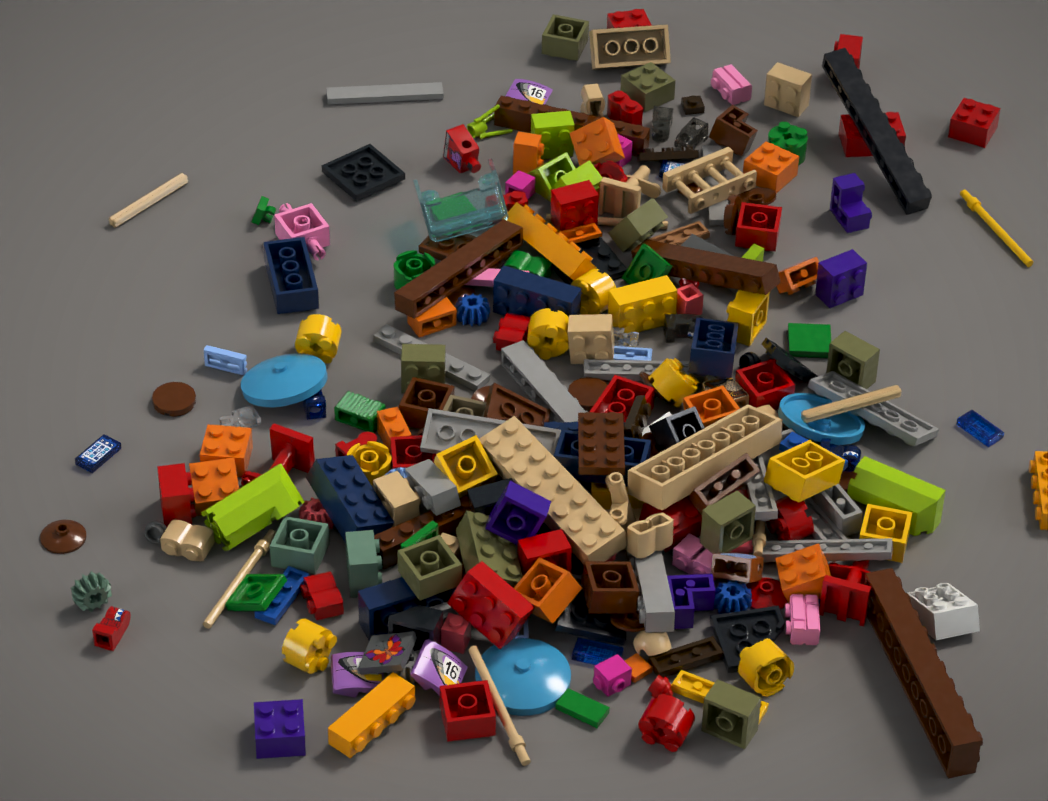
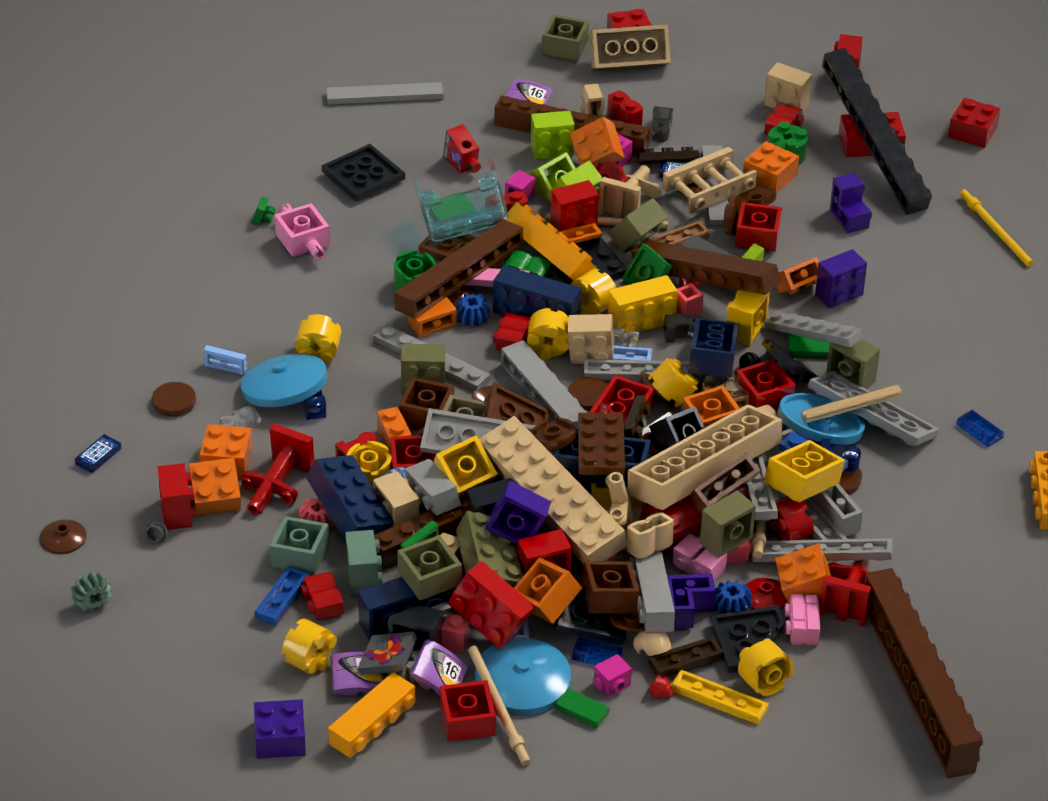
red leg [92,606,131,651] -> none
tan axle [109,173,188,228] -> none
tan brick [160,520,215,561] -> none
lime brick [201,464,305,551] -> none
tan bar [203,529,276,629] -> none
green tile [225,574,287,611] -> none
dark blue brick [263,237,319,314] -> none
green brick [334,391,386,434] -> none
lime plant [467,105,513,140] -> none
orange brick [513,131,544,175] -> none
olive brick [620,62,676,113] -> none
orange tile [624,653,653,683] -> none
red brick [638,694,695,752] -> none
clear smoke leg [674,117,708,150] -> none
dark brown plate [681,96,705,115] -> none
olive brick [701,679,761,749] -> none
reddish brown brick [709,105,758,156] -> none
bright pink brick [711,64,752,105] -> none
dark orange torso [711,552,764,583] -> none
lime brick [847,456,946,536] -> none
yellow brick [859,504,912,563] -> none
white slope [908,583,980,640] -> none
none -> reddish brown tile [531,418,577,451]
none -> red brick [764,102,804,135]
none -> light grey plate [764,311,866,347]

